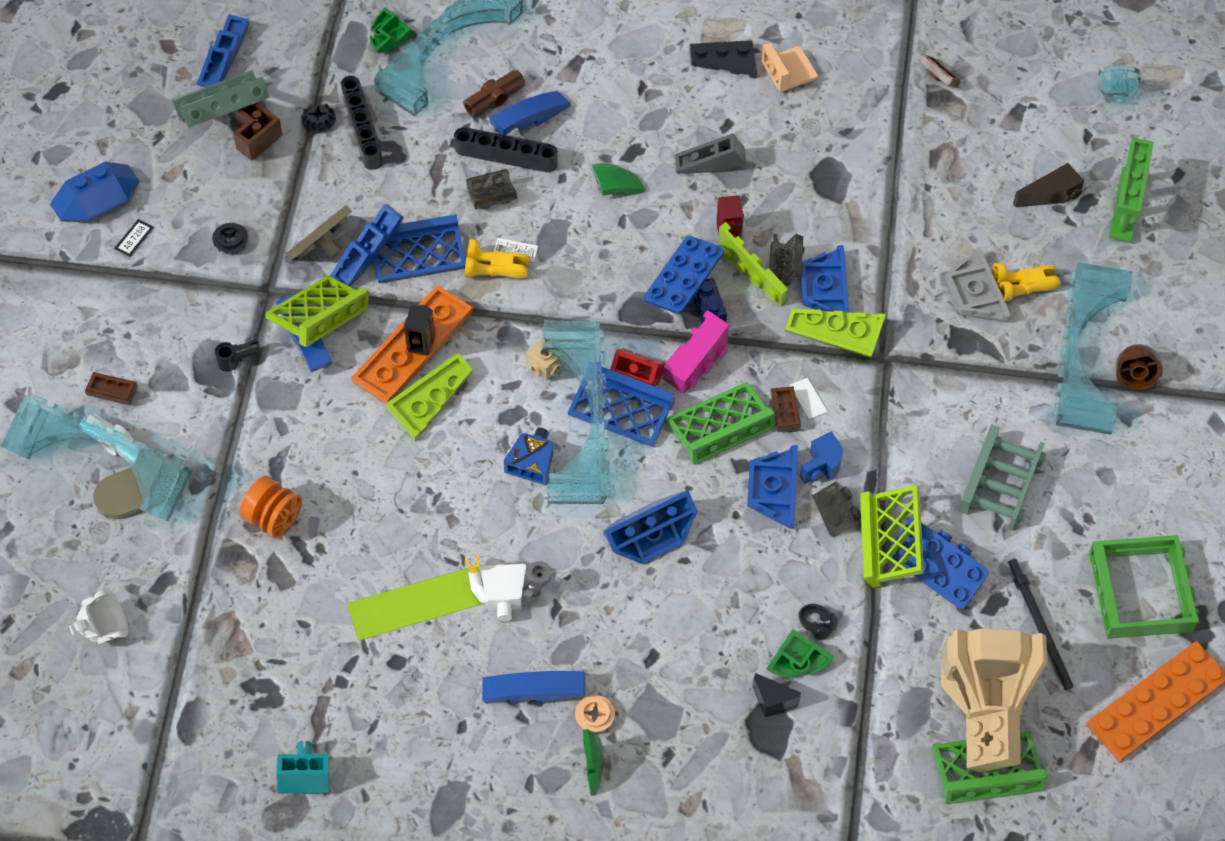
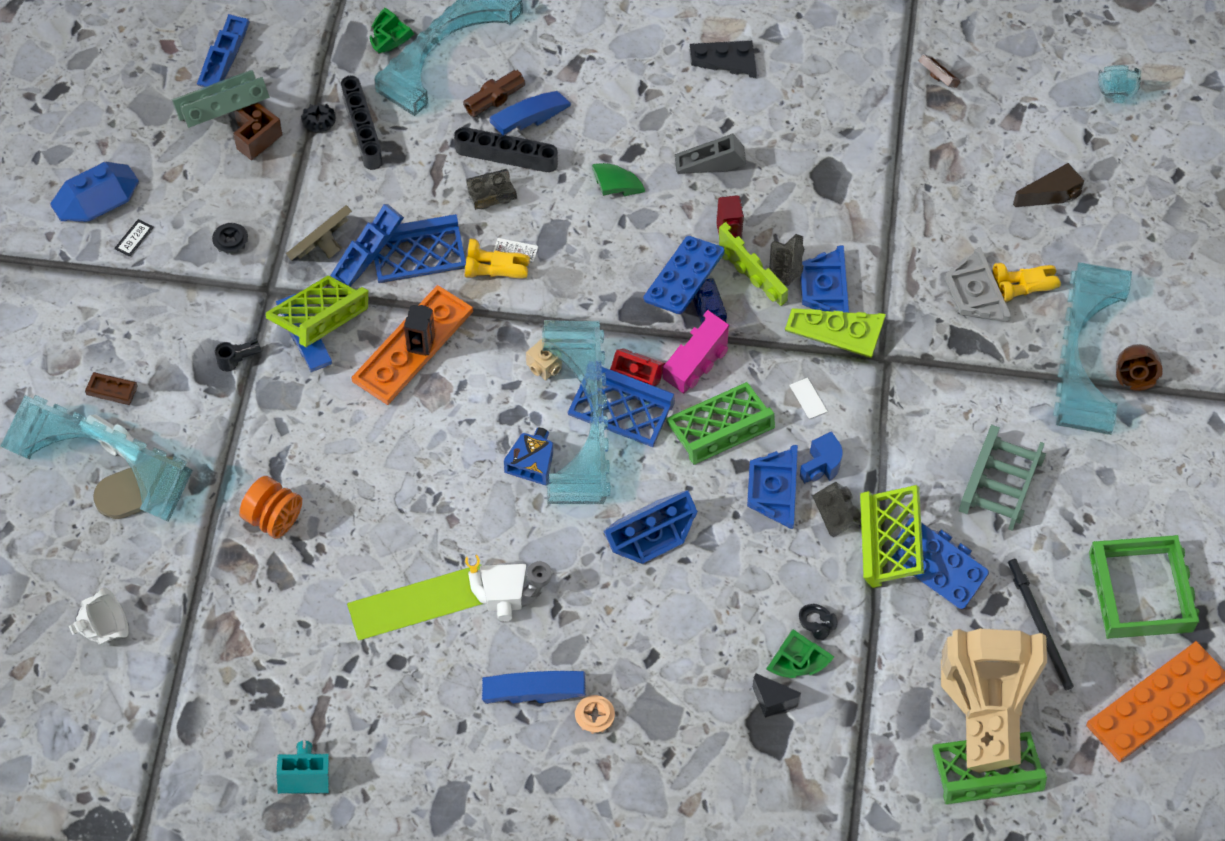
lime wing [386,353,473,441] -> none
green brick [583,729,604,796] -> none
light nougat bracket [761,43,818,92] -> none
reddish brown plate [770,386,801,432] -> none
bright green fence [1109,137,1154,243] -> none

